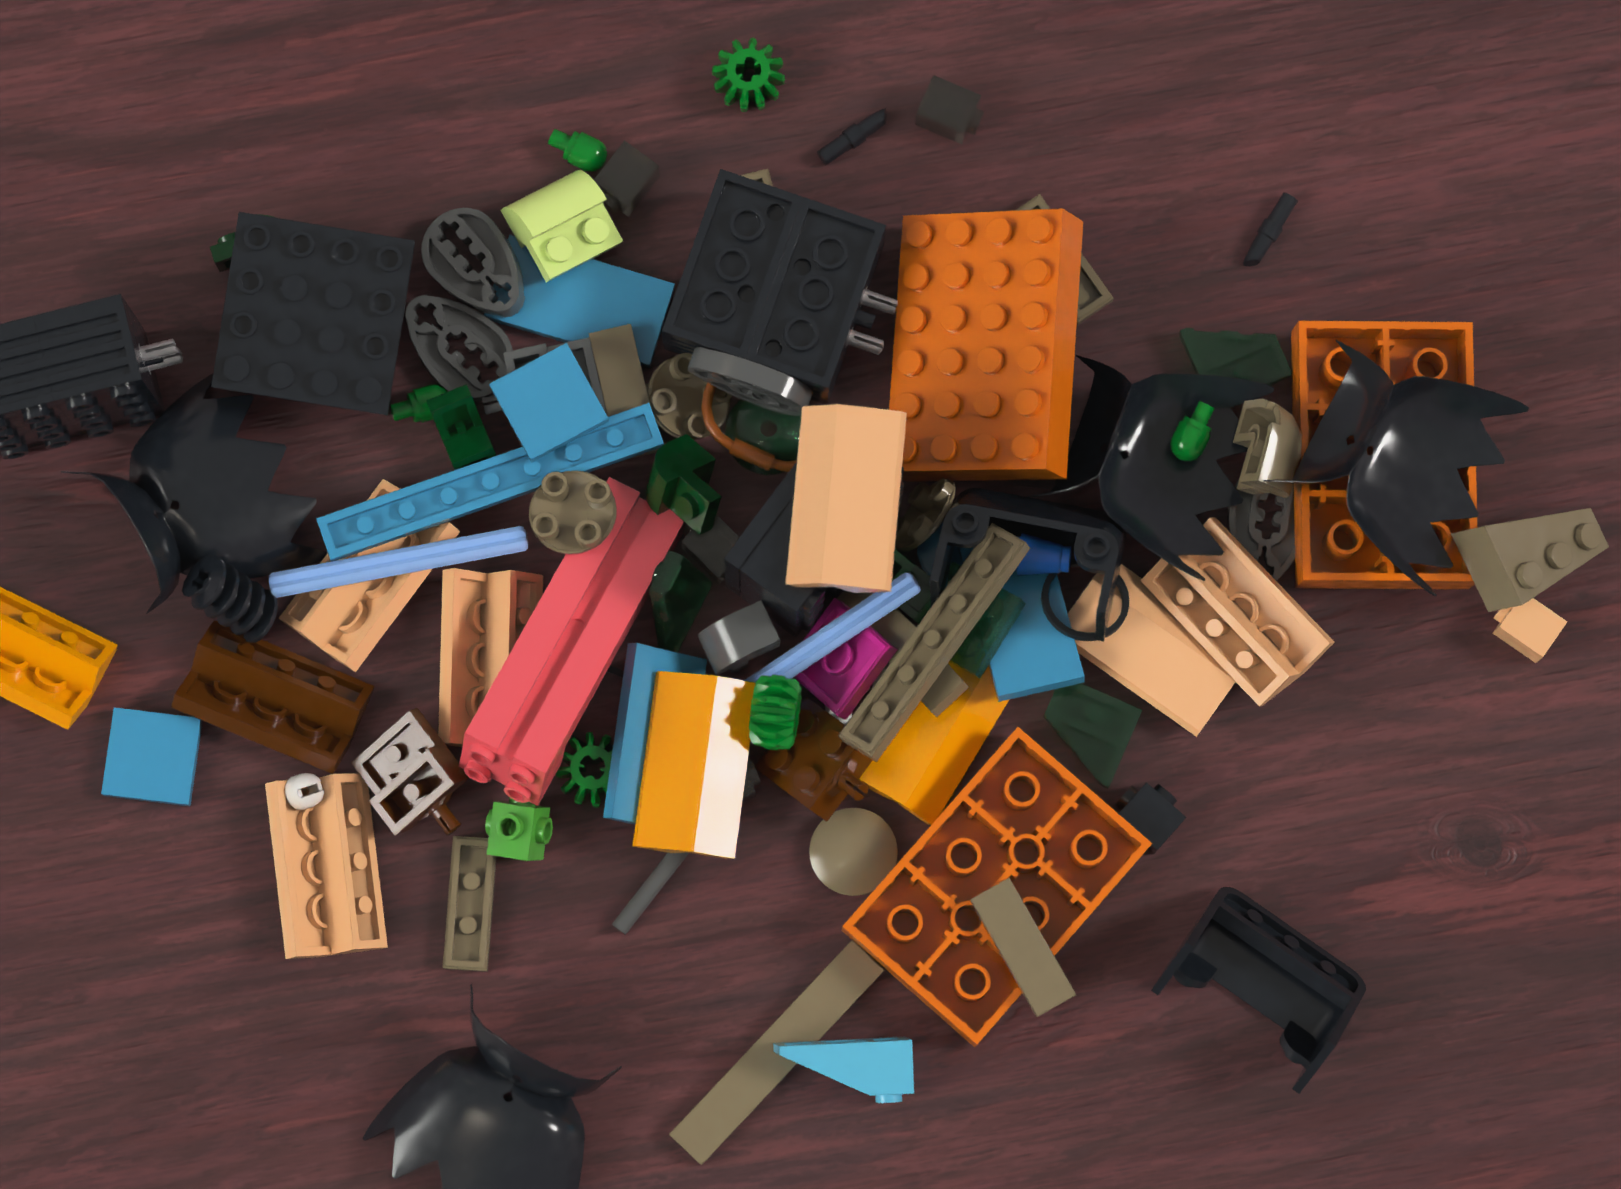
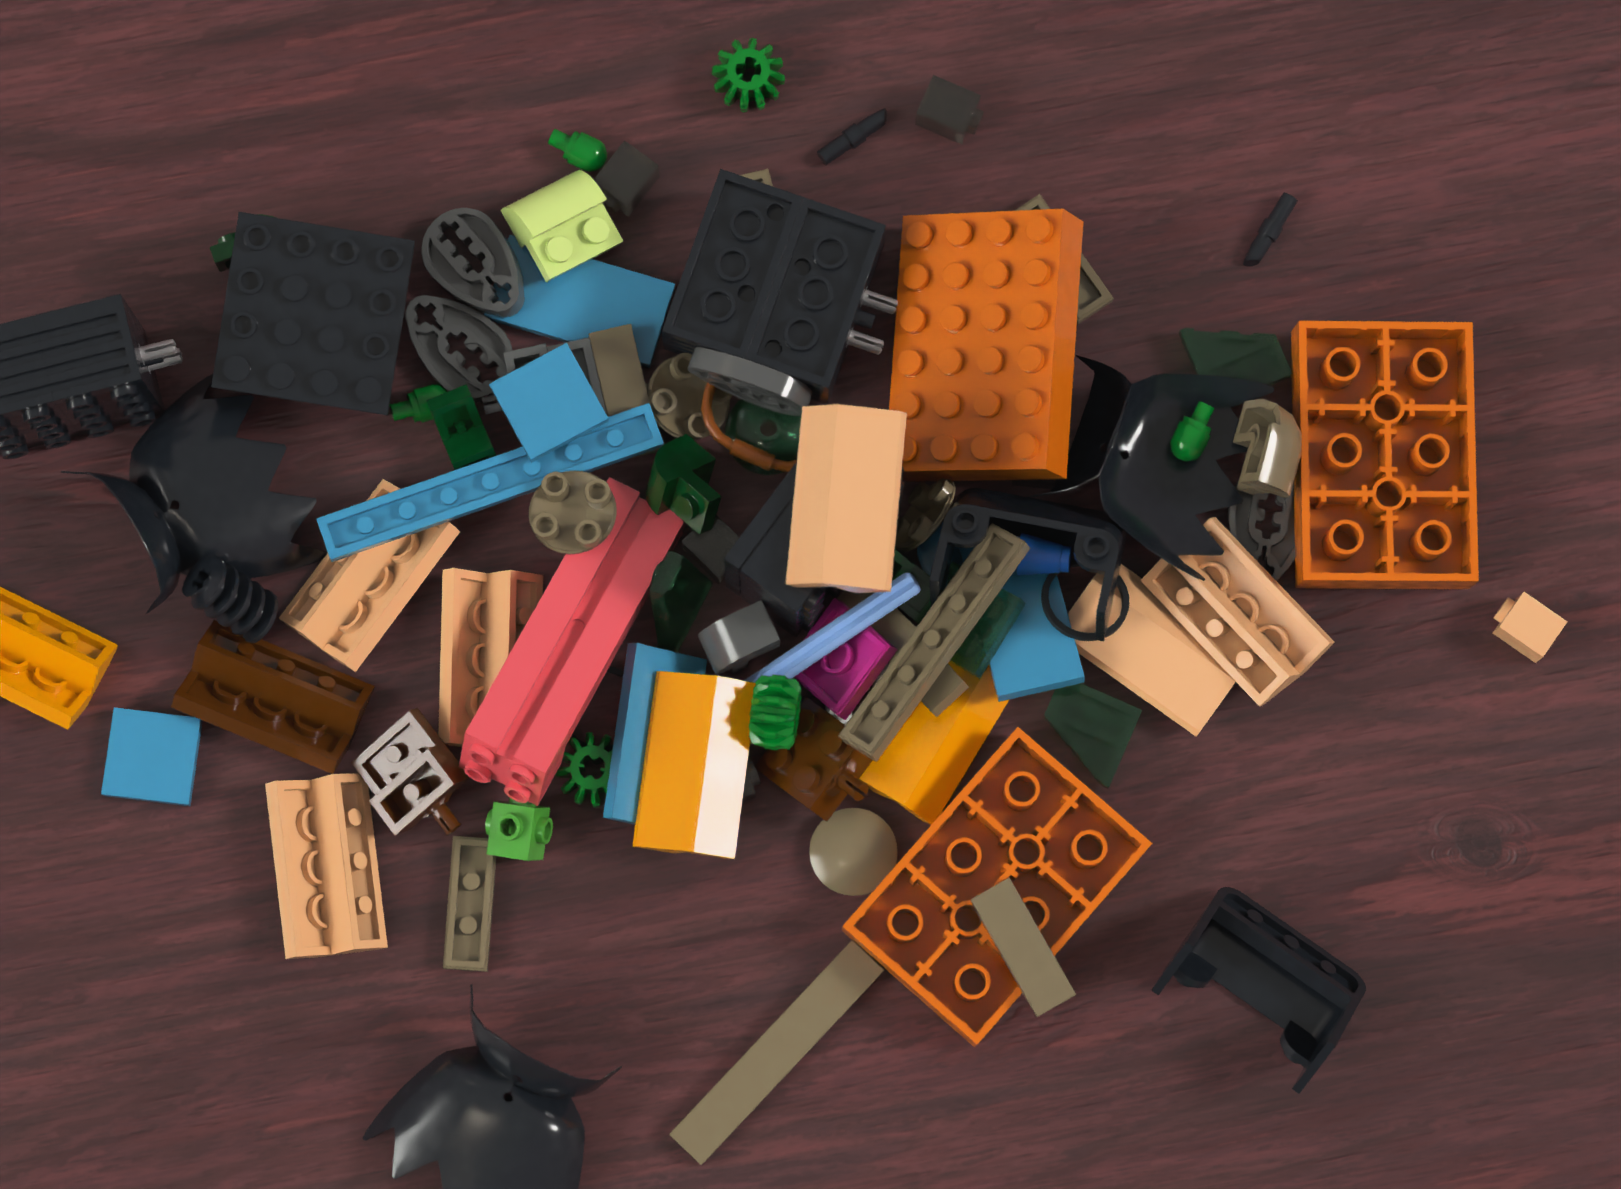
light blue axle [269,526,528,598] -> none
white hinge [285,773,324,810] -> none
dark grey bar [612,852,689,935] -> none
medium azure slope [773,1037,914,1103] -> none
black brick [1115,782,1187,854] -> none
black piece [1264,340,1529,596] -> none
dark tan wedge [1451,508,1609,612] -> none

